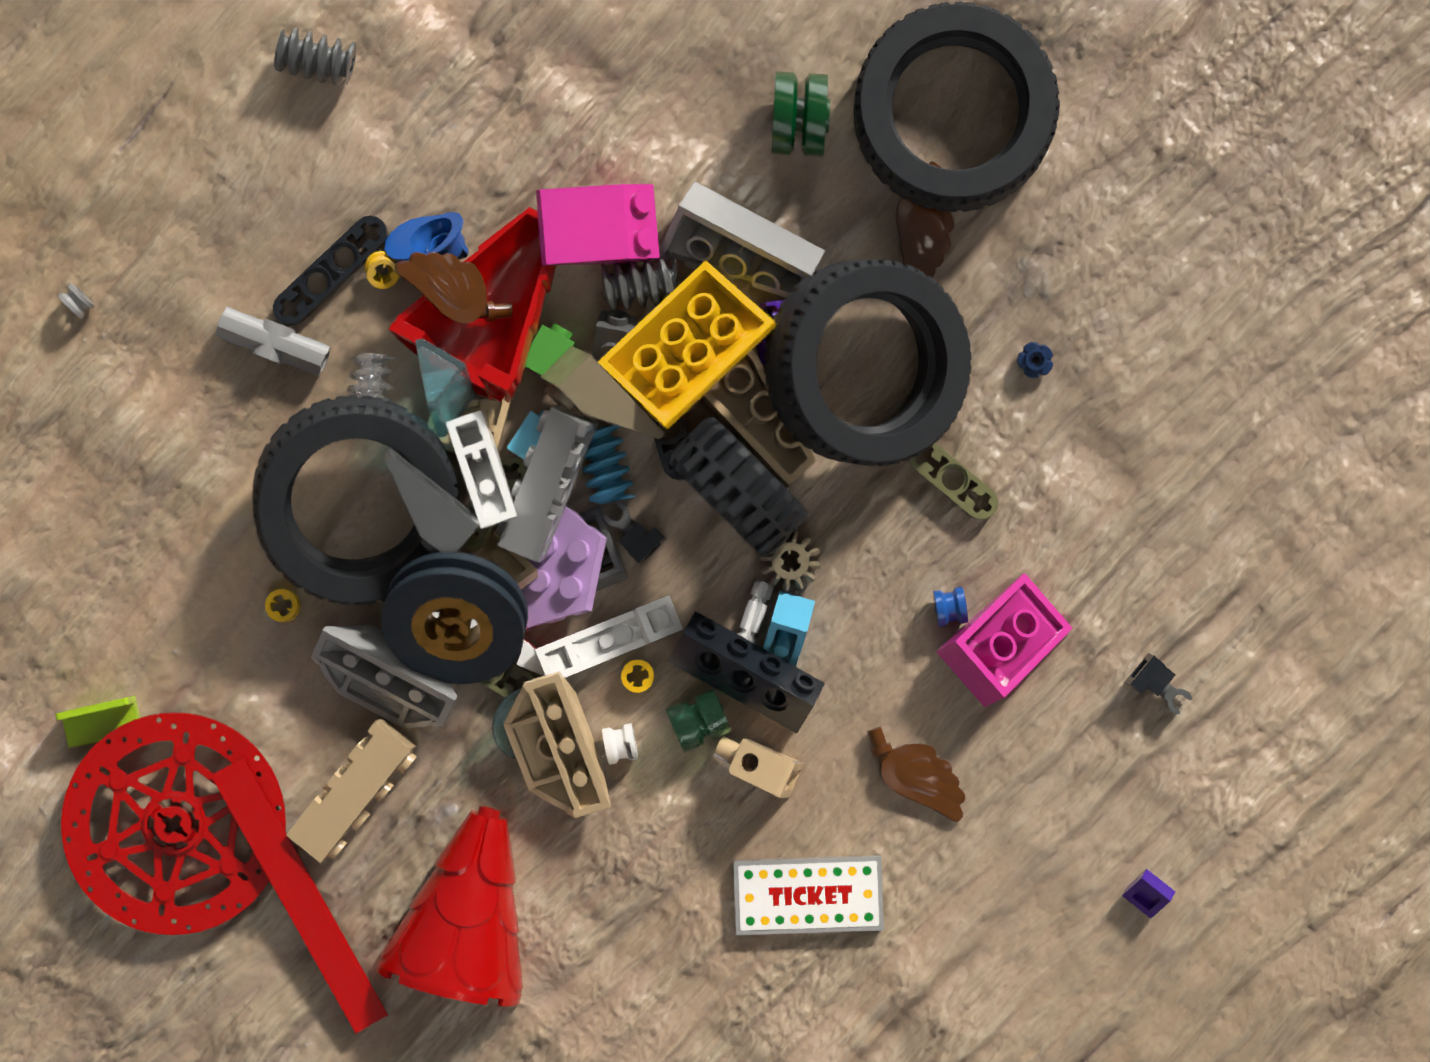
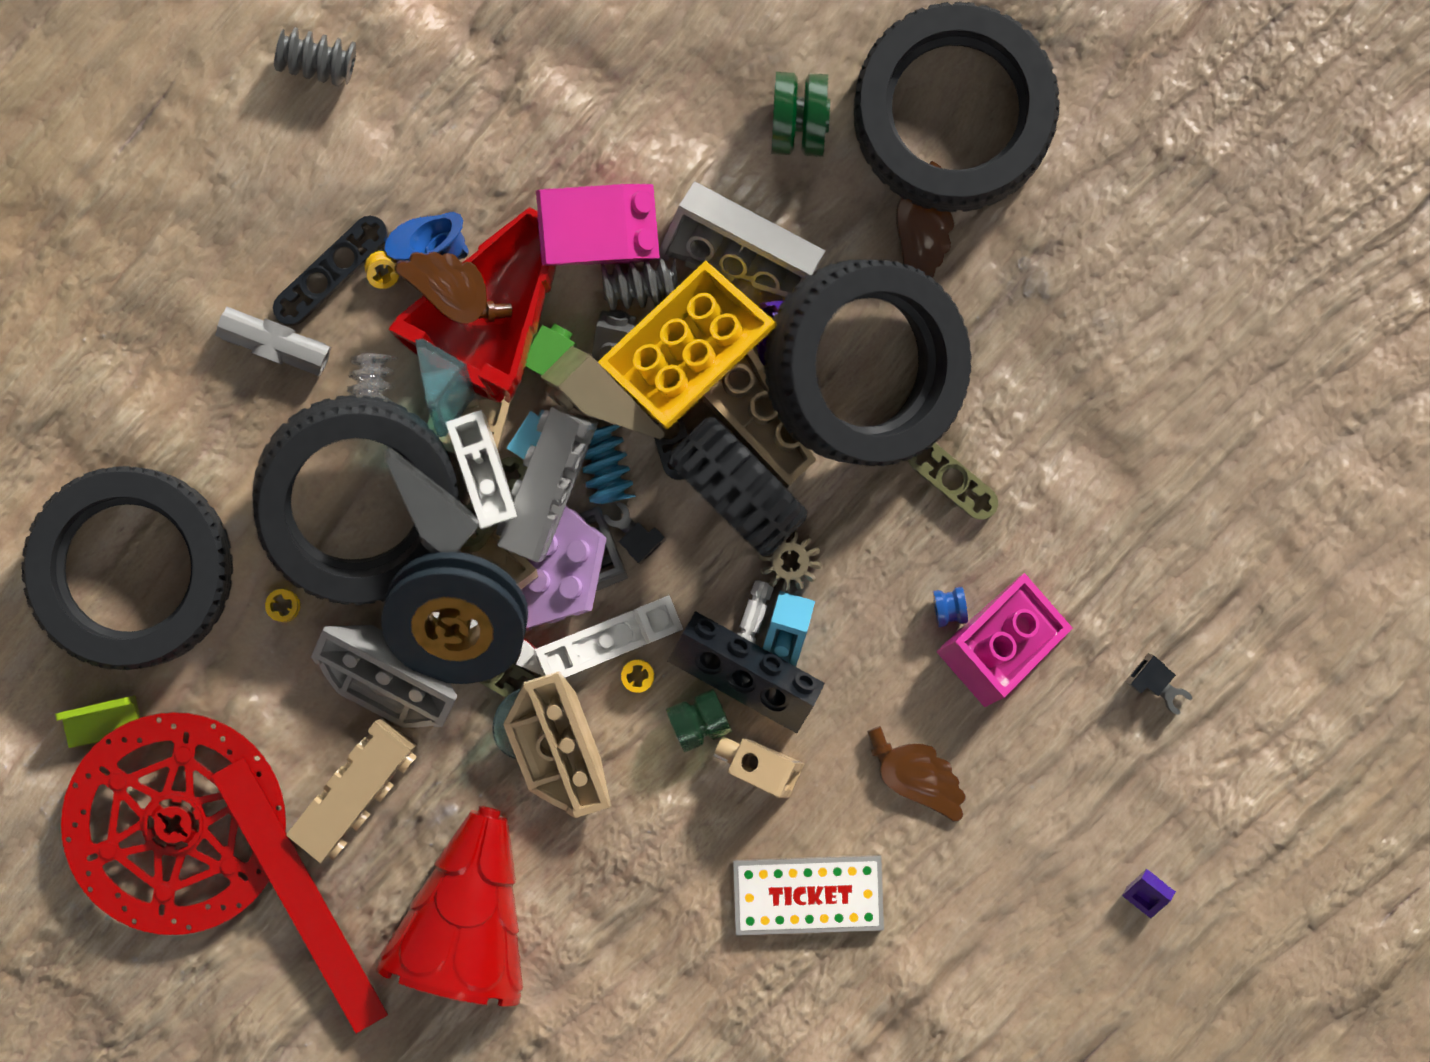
light grey bush [58,283,95,319] -> none
white wheel [602,723,638,765] -> none
dark blue plate [1017,342,1053,379] -> none
none -> black tyre [21,466,233,670]

